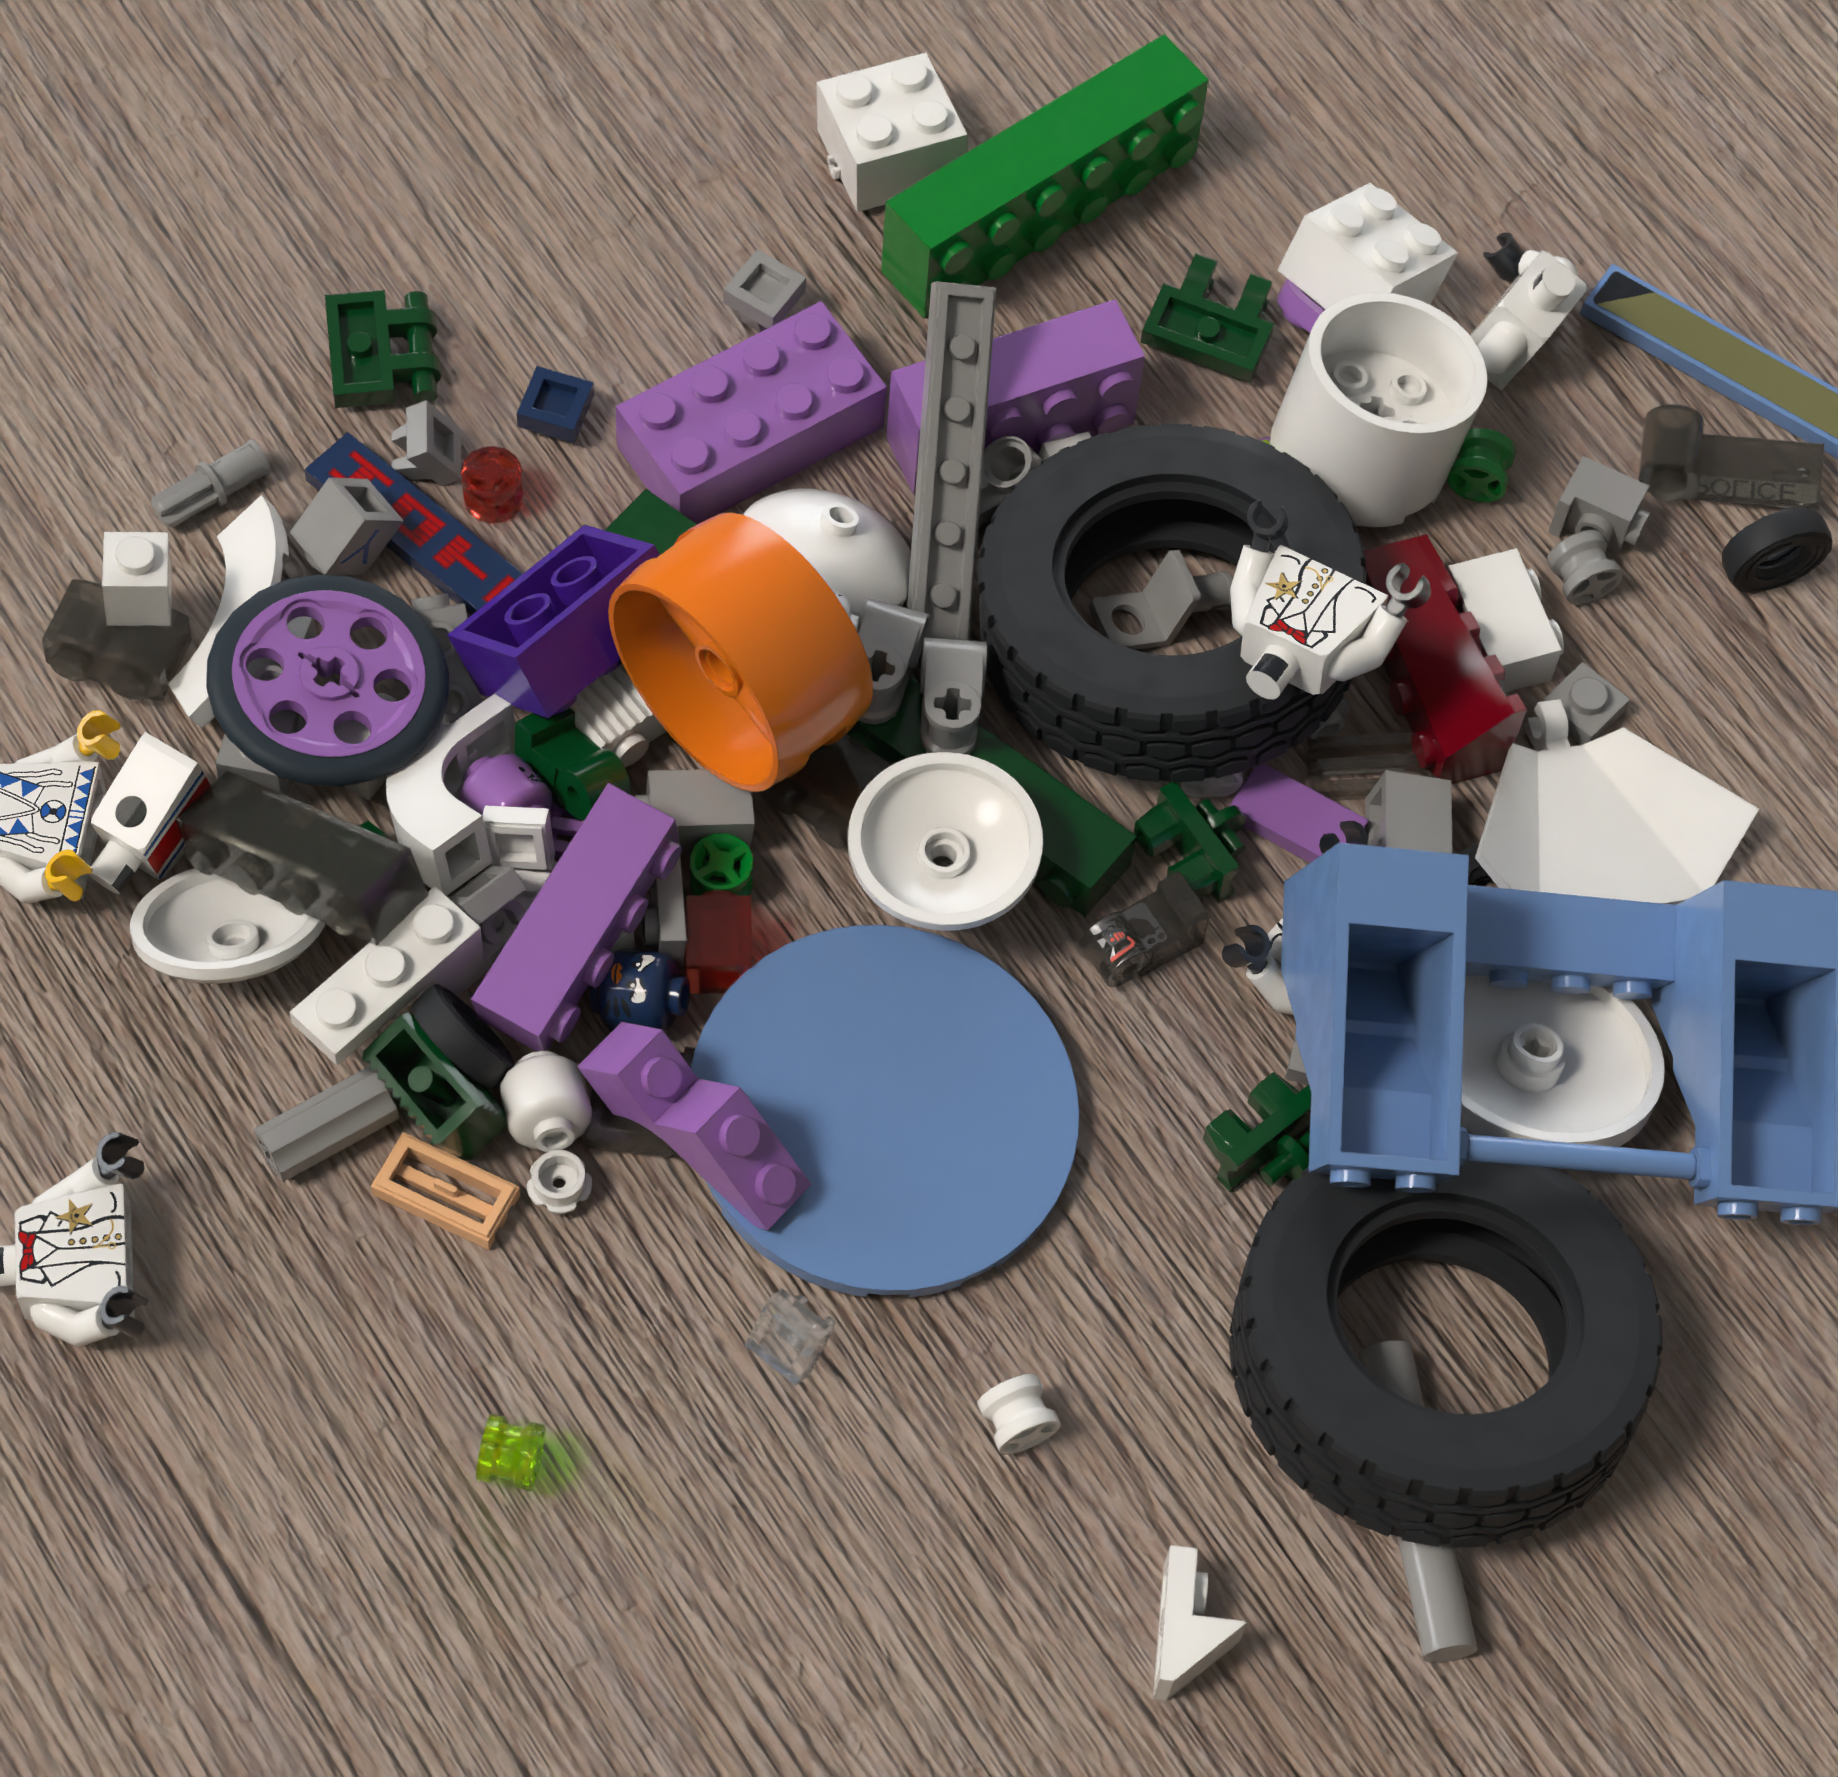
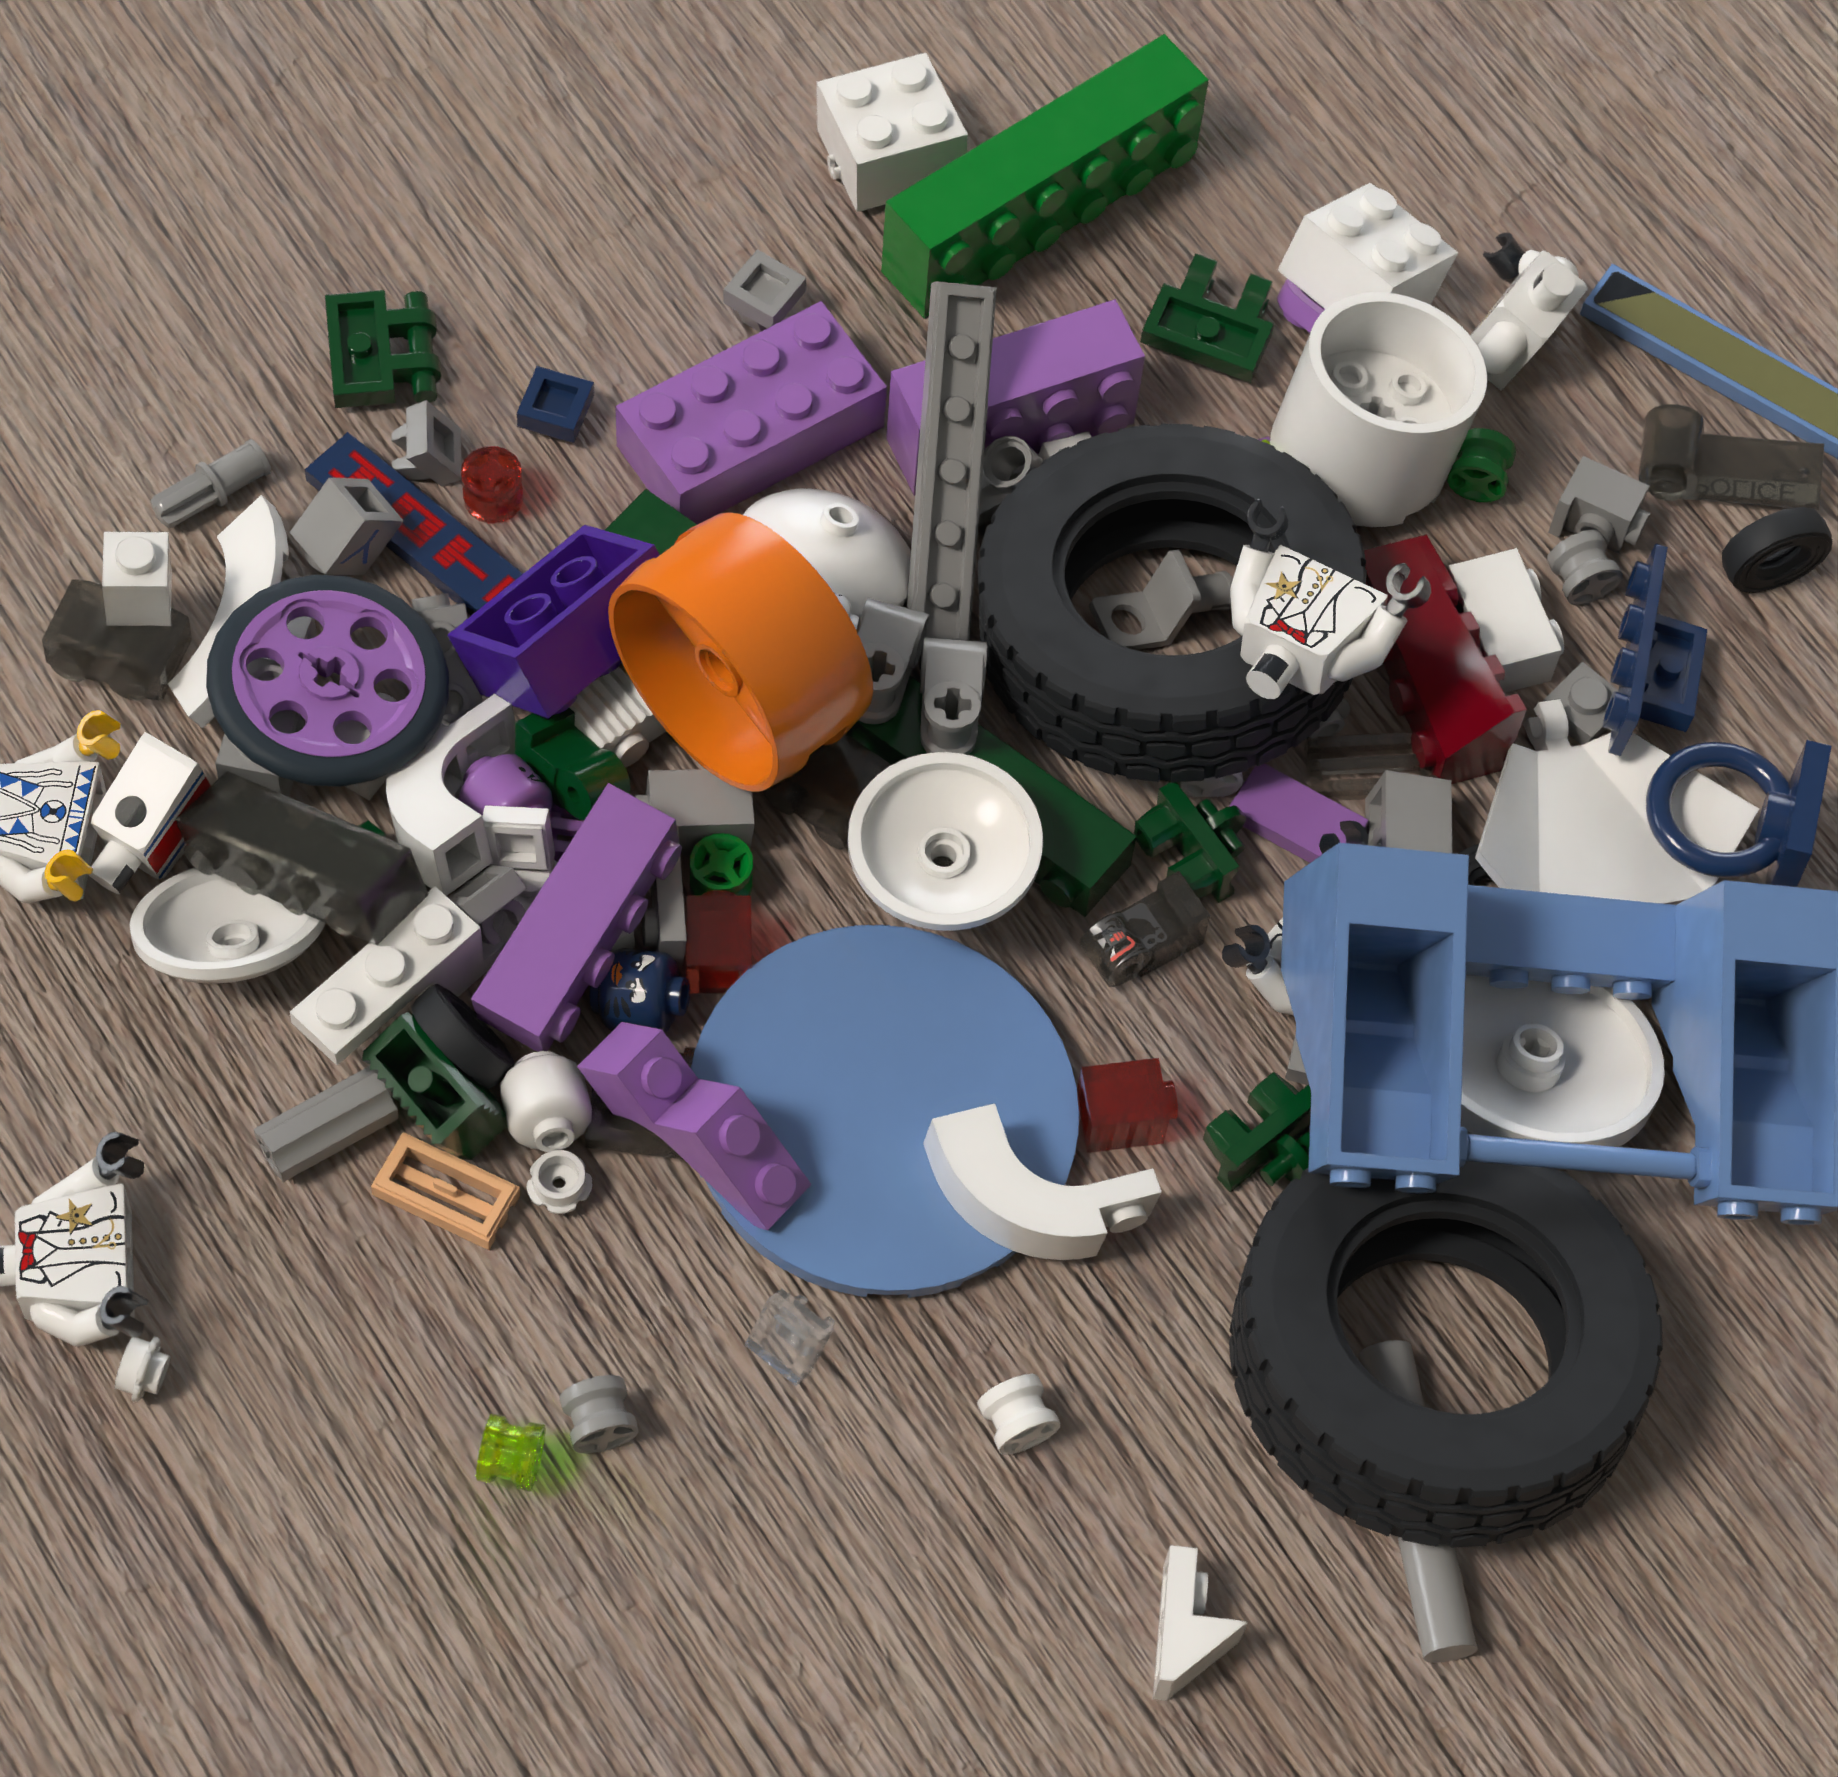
none -> white plate [115,1337,170,1402]
none -> light grey wheel [559,1375,638,1454]
none -> white arch [923,1103,1162,1260]
none -> clear red brick [1077,1058,1178,1153]
none -> dark blue bracket [1603,543,1708,756]
none -> dark blue tile [1646,740,1832,887]

